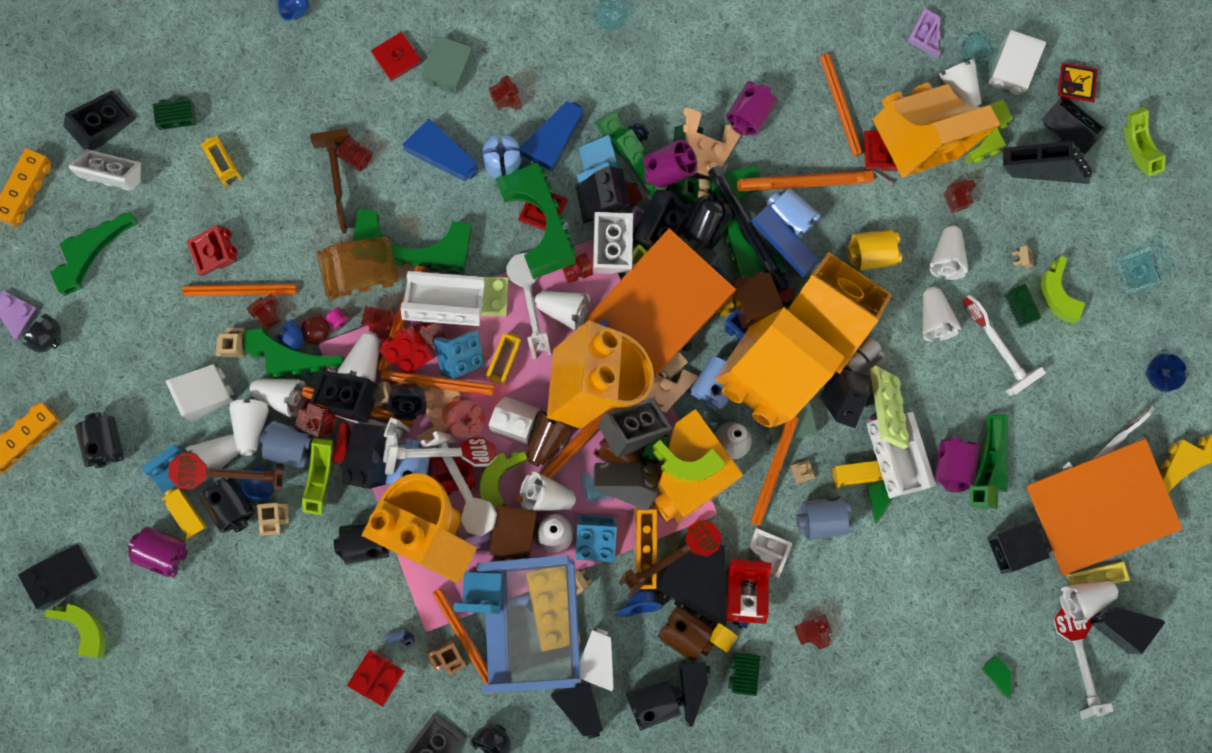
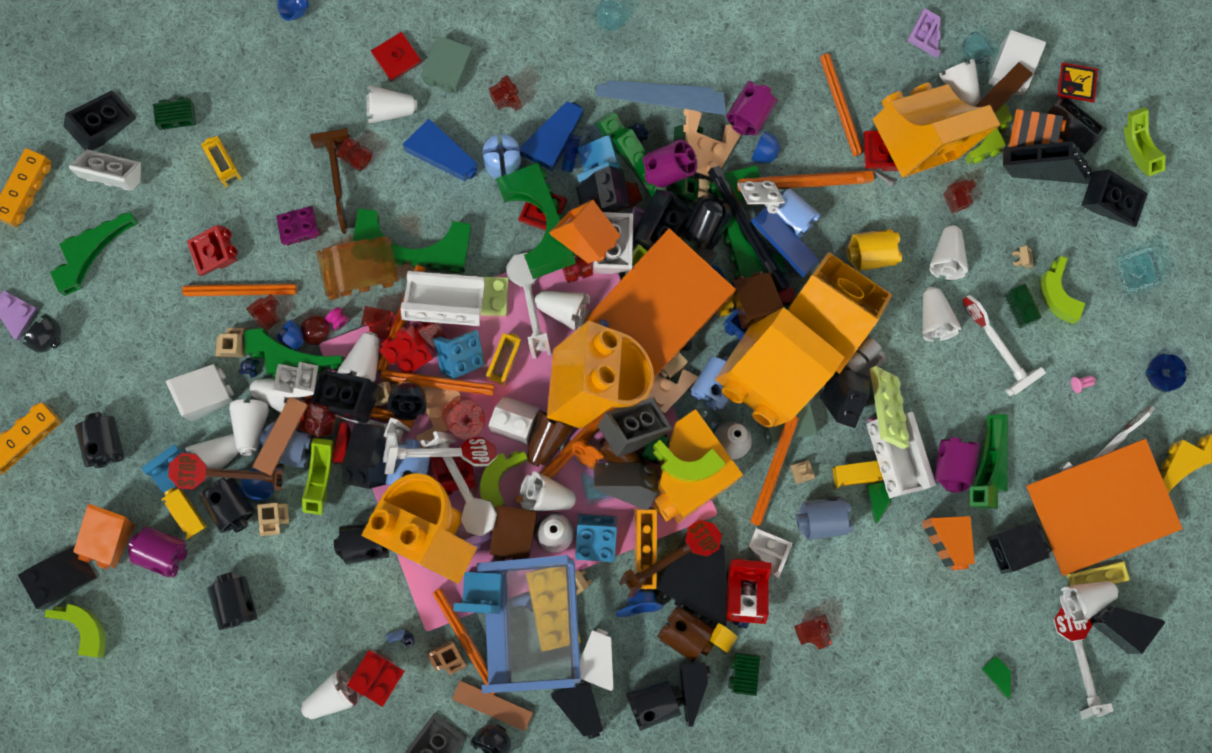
none -> orange slope [73,504,135,570]
none -> black cylinder [207,572,258,630]
none -> dark blue plant [238,358,260,378]
none -> nougat tile [253,397,308,476]
none -> white slope [272,362,318,397]
none -> magenta hinge [276,206,320,246]
none -> white cone [301,670,360,720]
none -> white cone [366,85,417,123]
none -> nougat tile [452,680,533,731]
none -> orange slope [549,200,621,264]
none -> clear blue plate [562,134,580,172]
none -> orange plate [572,439,605,470]
none -> light blue sticker [596,80,726,115]
none -> white hinge [738,181,785,214]
none -> blue helmet [751,130,780,164]
none -> orange slope [922,516,975,571]
none -> reddish brown tile [975,62,1033,113]
none -> slope [1009,109,1066,147]
none -> bright pink piece [1071,375,1096,393]
none -> black slope [1081,169,1148,227]

